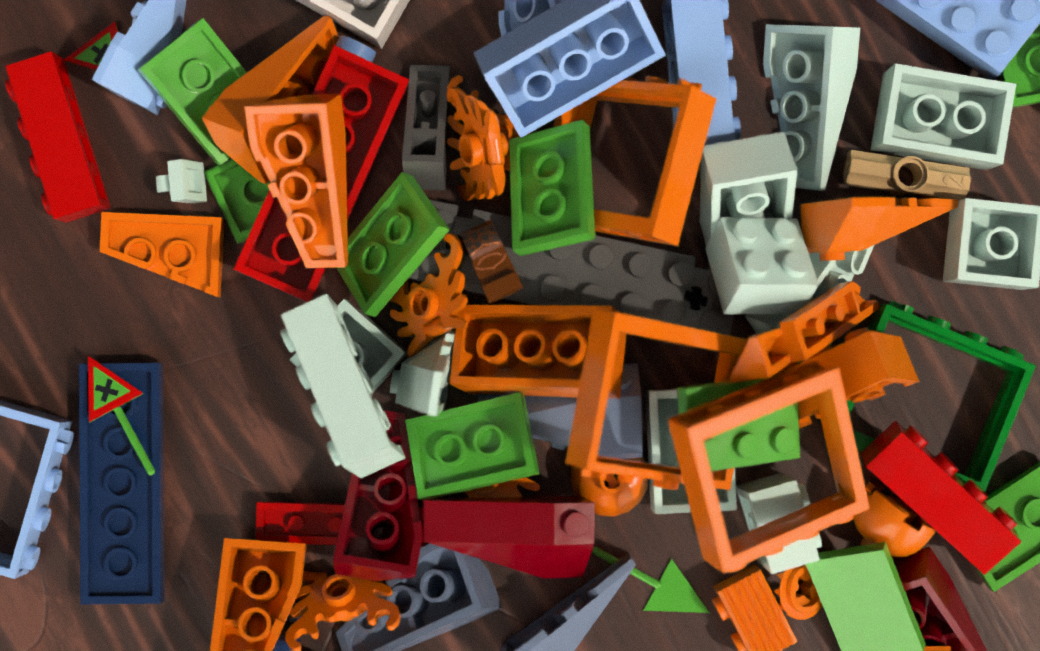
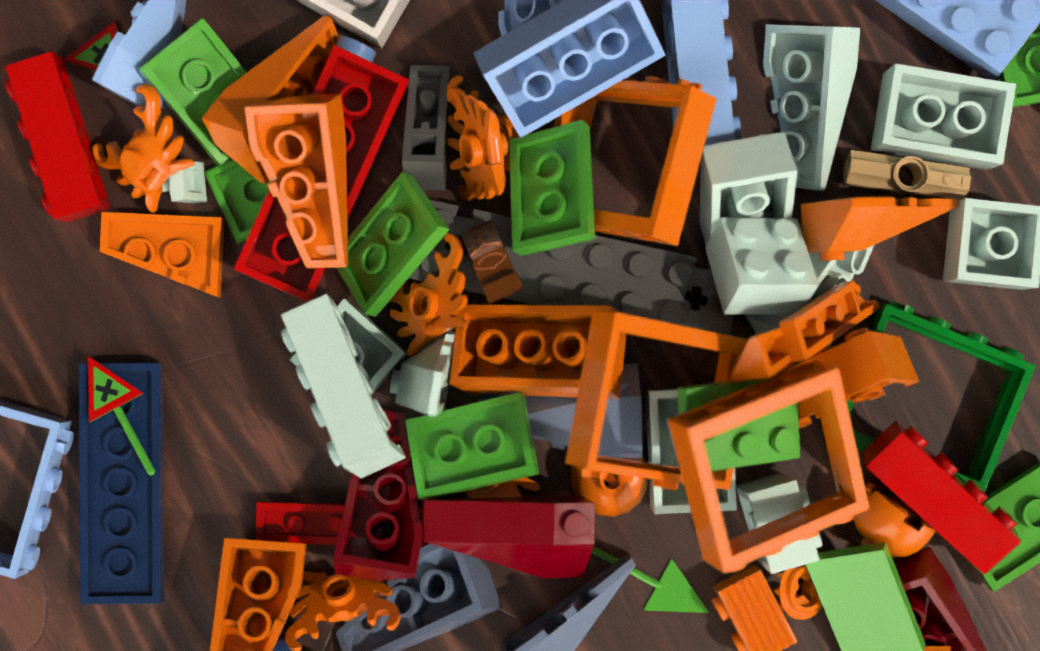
none -> orange animal [91,84,194,213]

